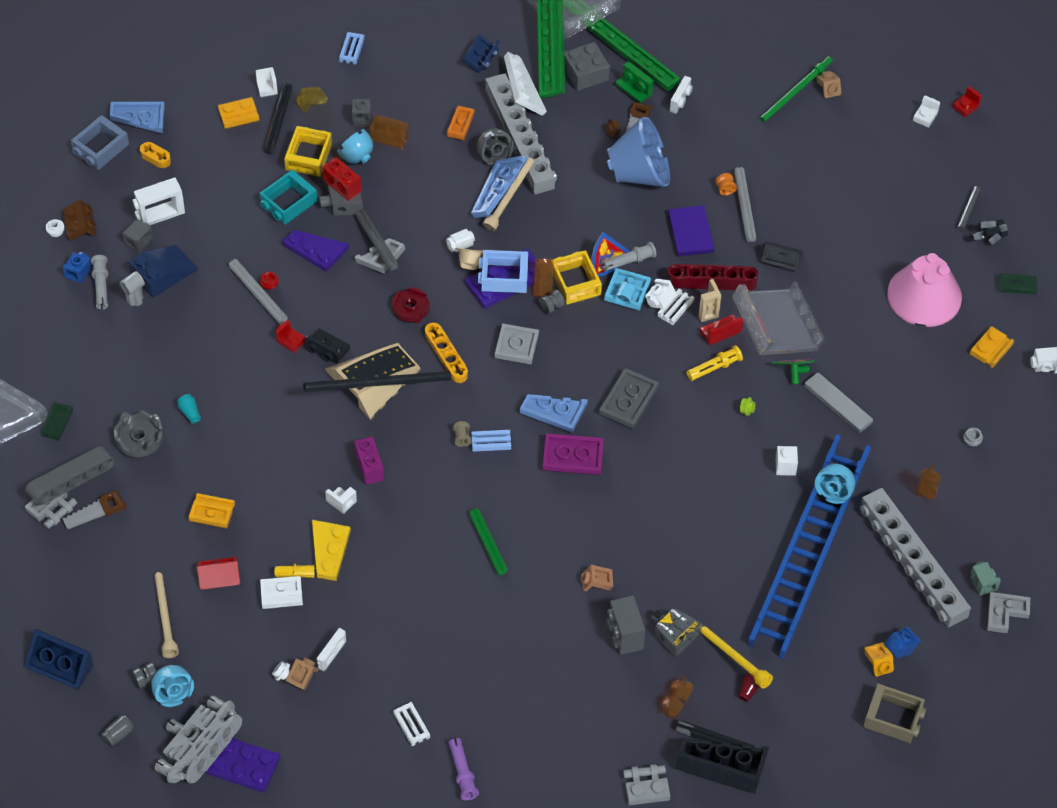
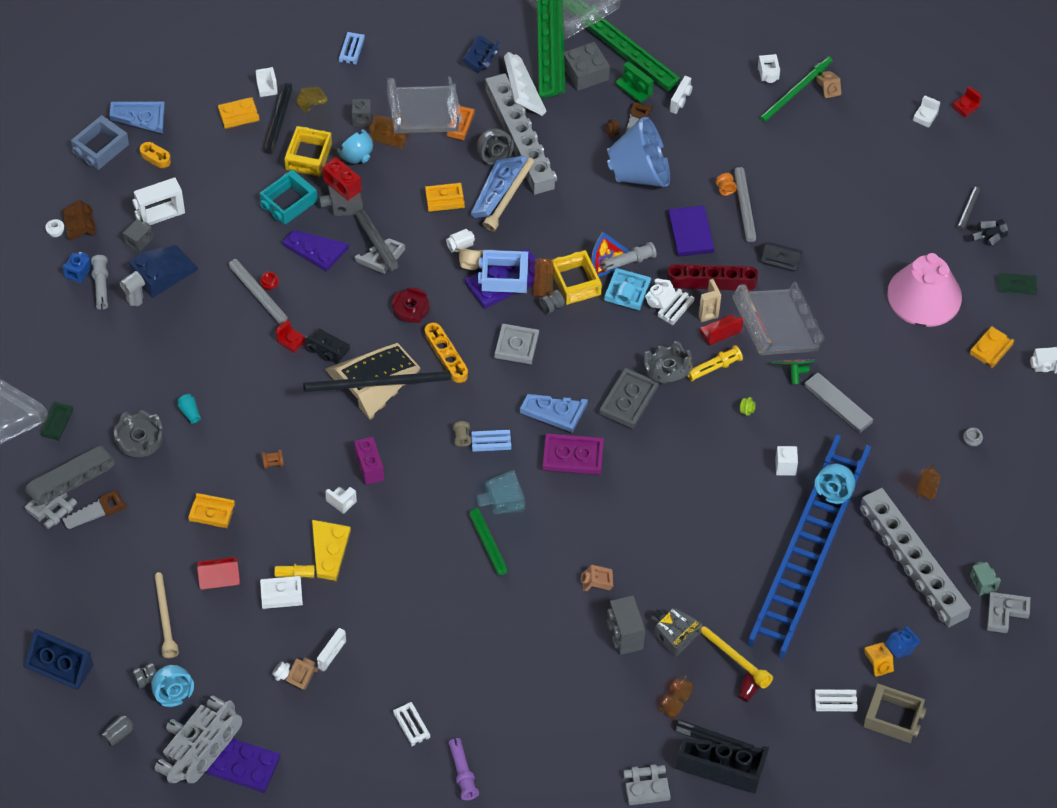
none -> dark orange bush [262,449,284,470]
none -> clear panel [387,77,462,133]
none -> light orange plate [425,183,465,212]
none -> clear light blue torso [476,470,525,514]
none -> dark grey plate [645,341,693,384]
none -> white brick [758,54,780,83]
none -> white tile [815,690,858,711]

